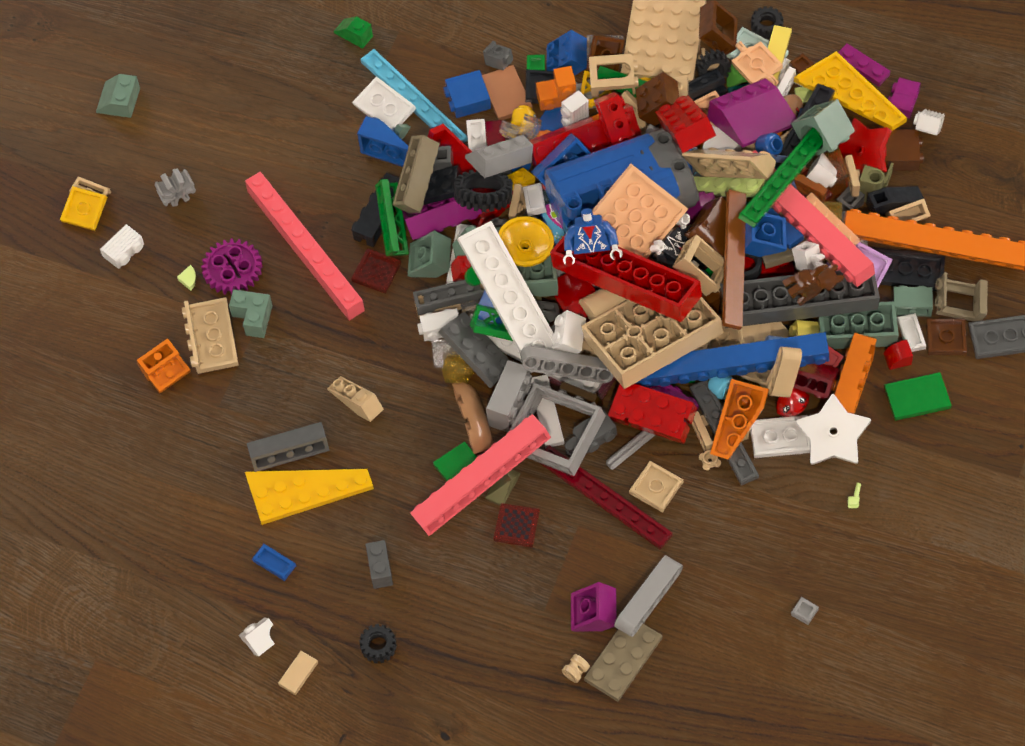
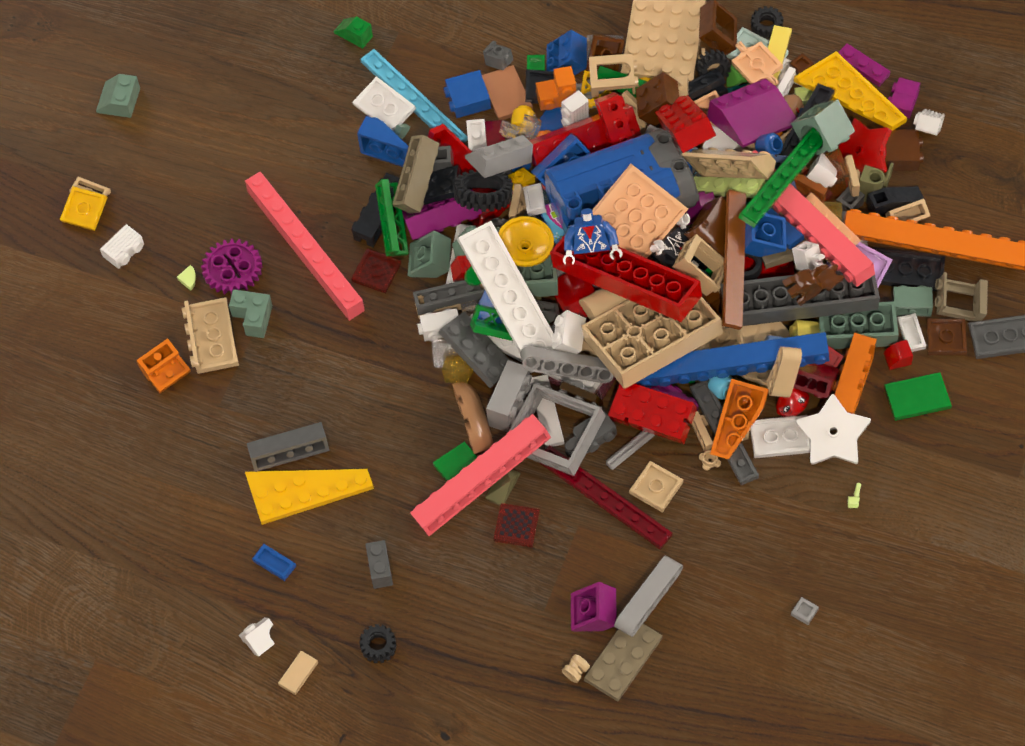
light grey gear [155,168,196,207] -> none
tan slope [327,376,384,422] -> none

